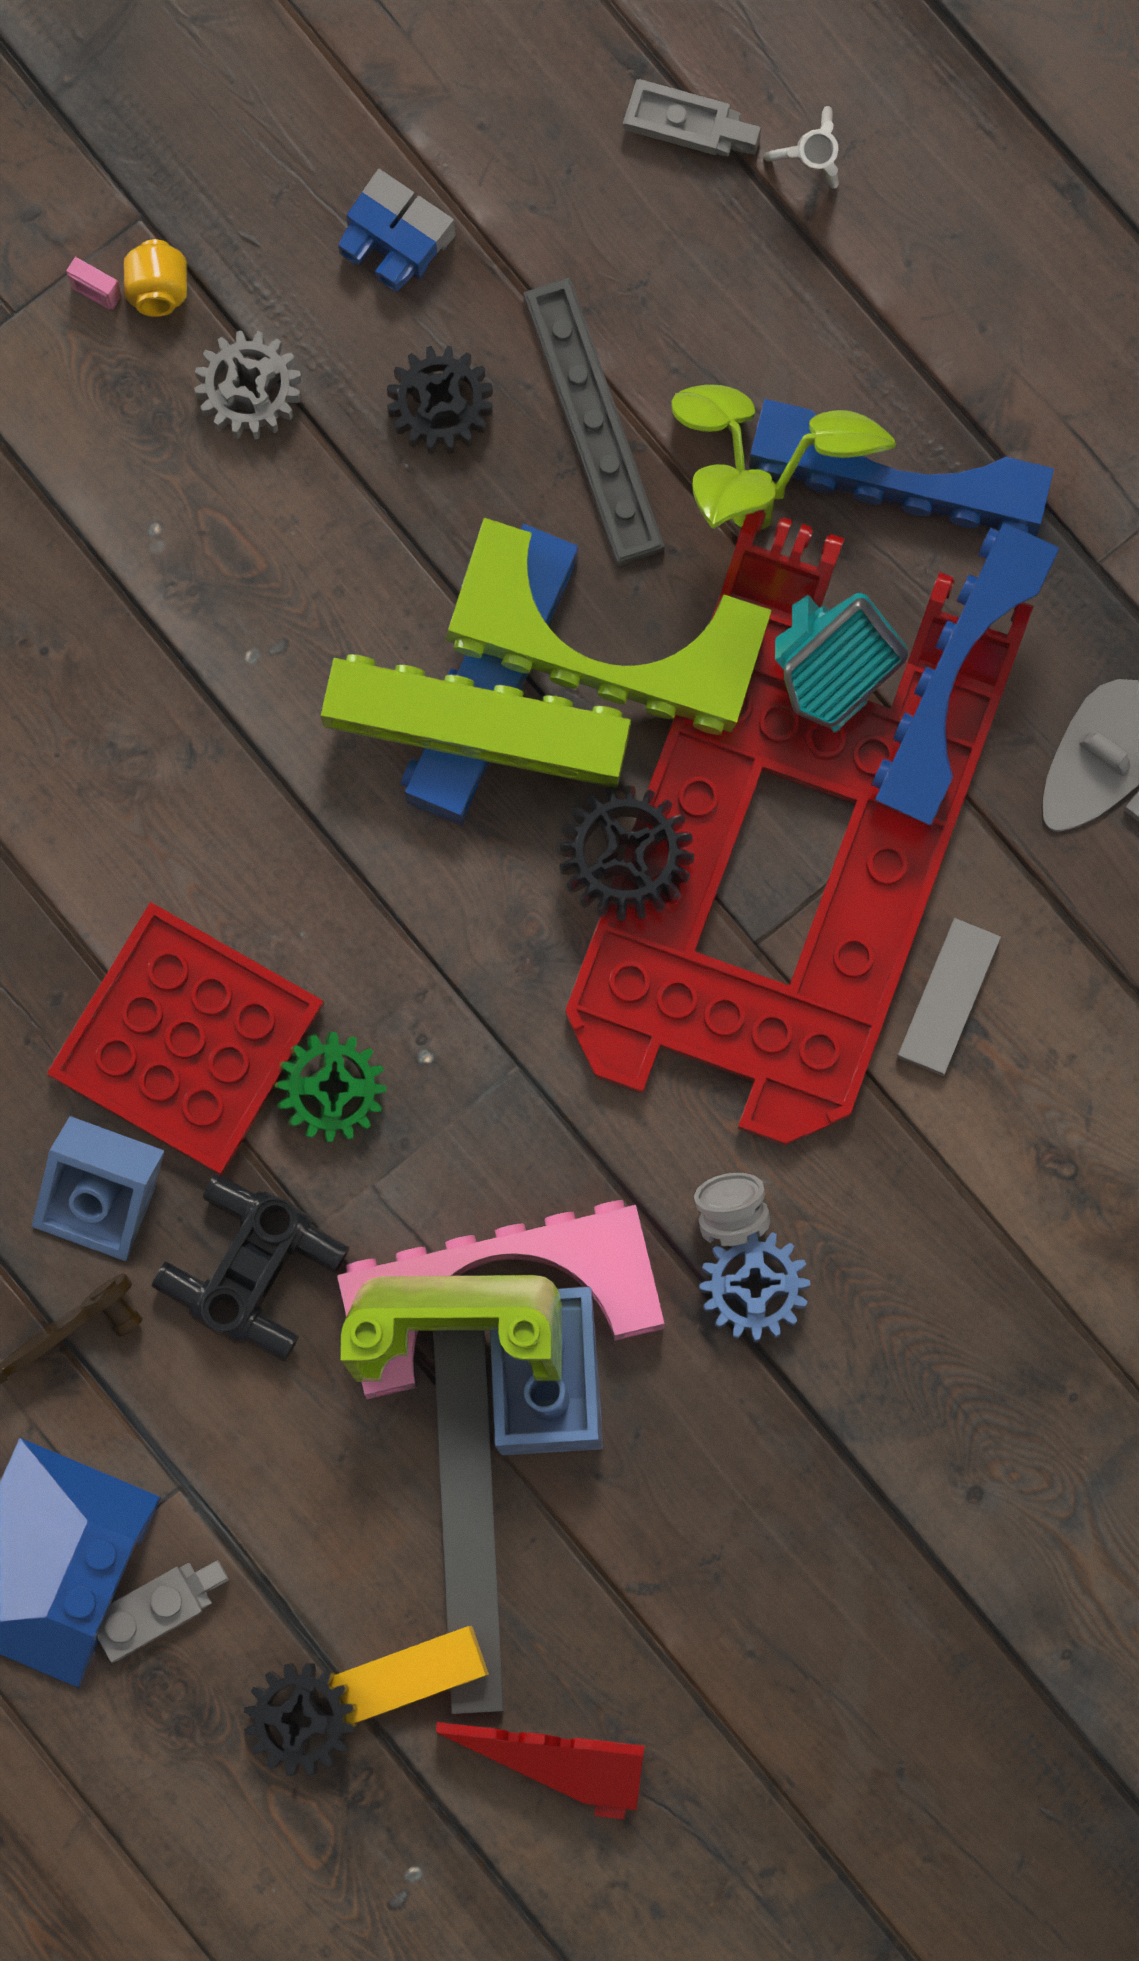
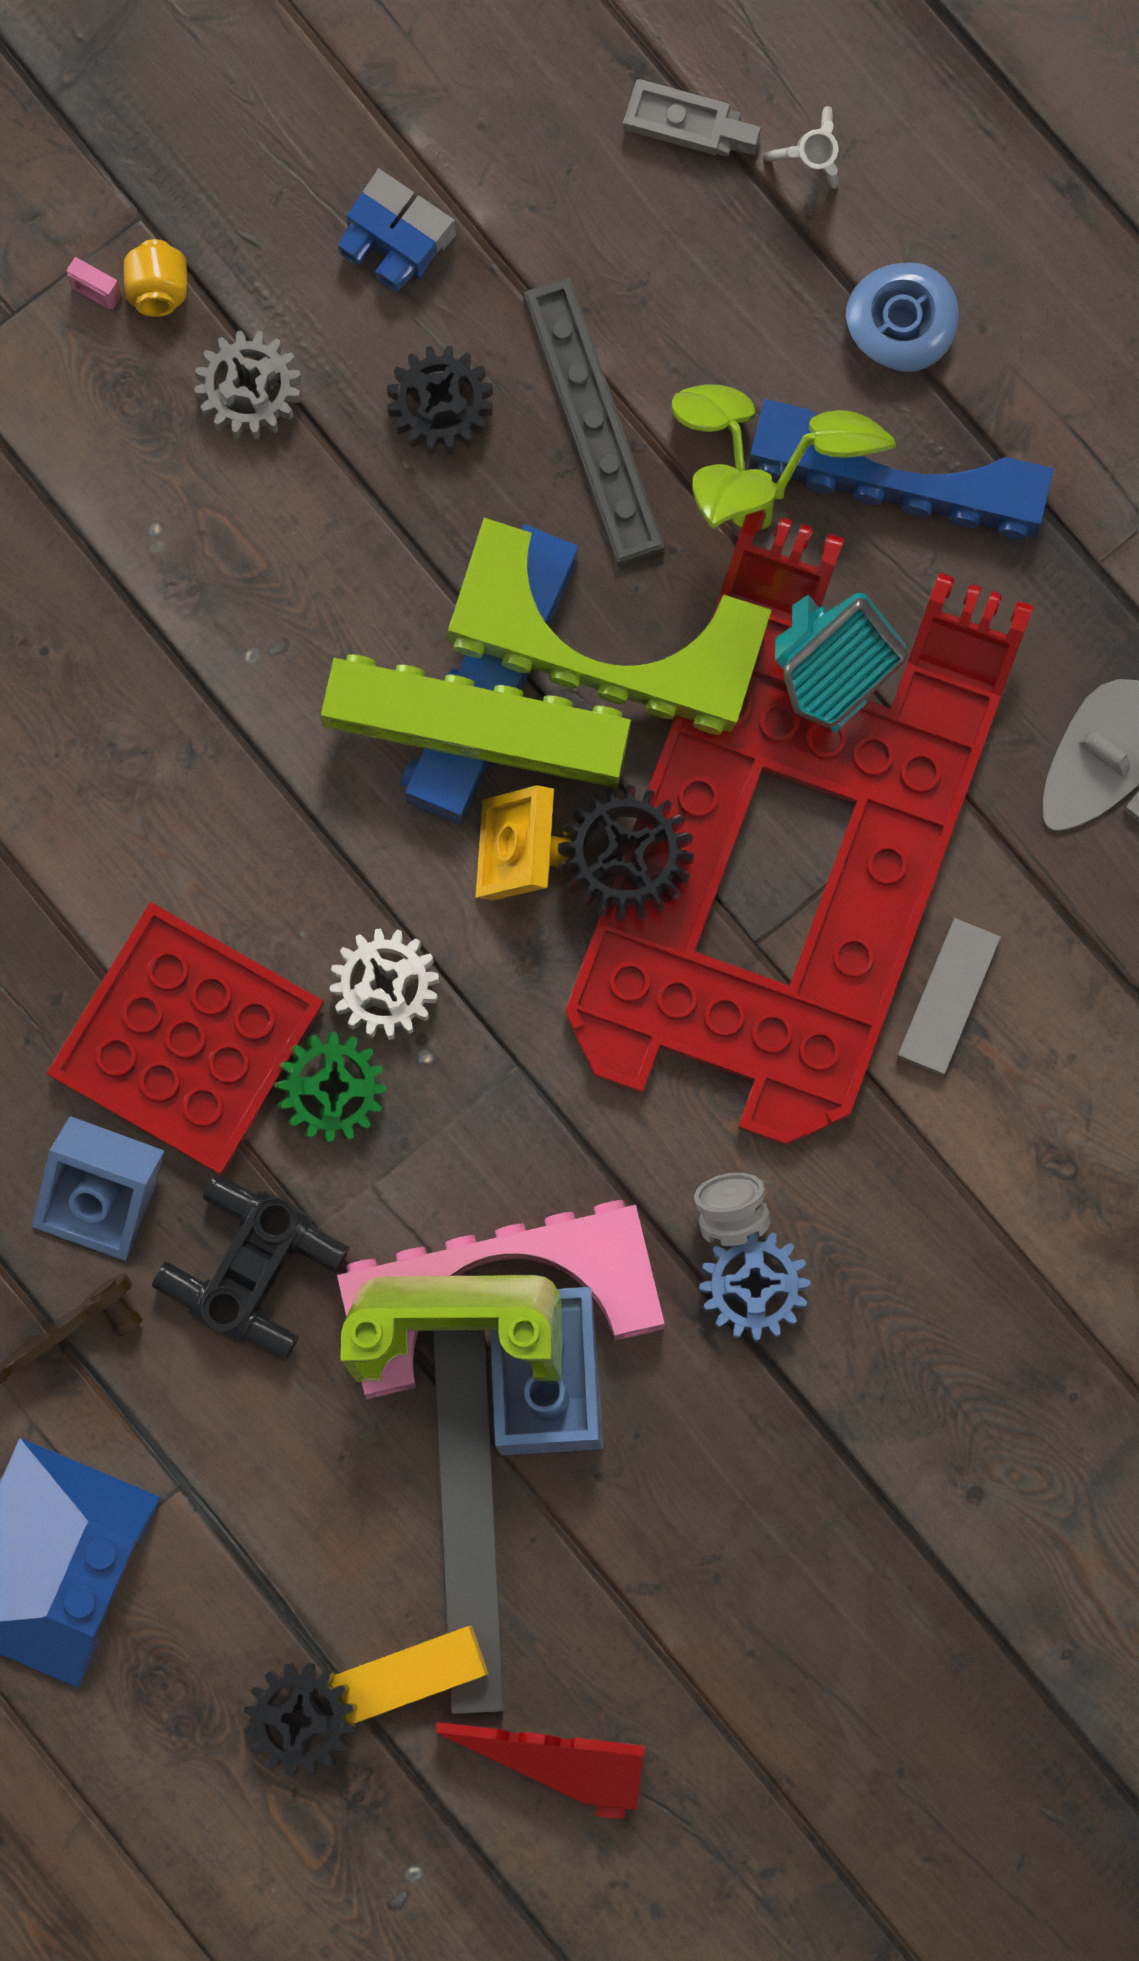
light grey hinge [97,1560,230,1663] -> none
blue arch [871,522,1060,825] -> none
none -> white gear [330,928,439,1040]
none -> yellow tile [476,785,572,901]
none -> medium blue hat [846,262,959,372]

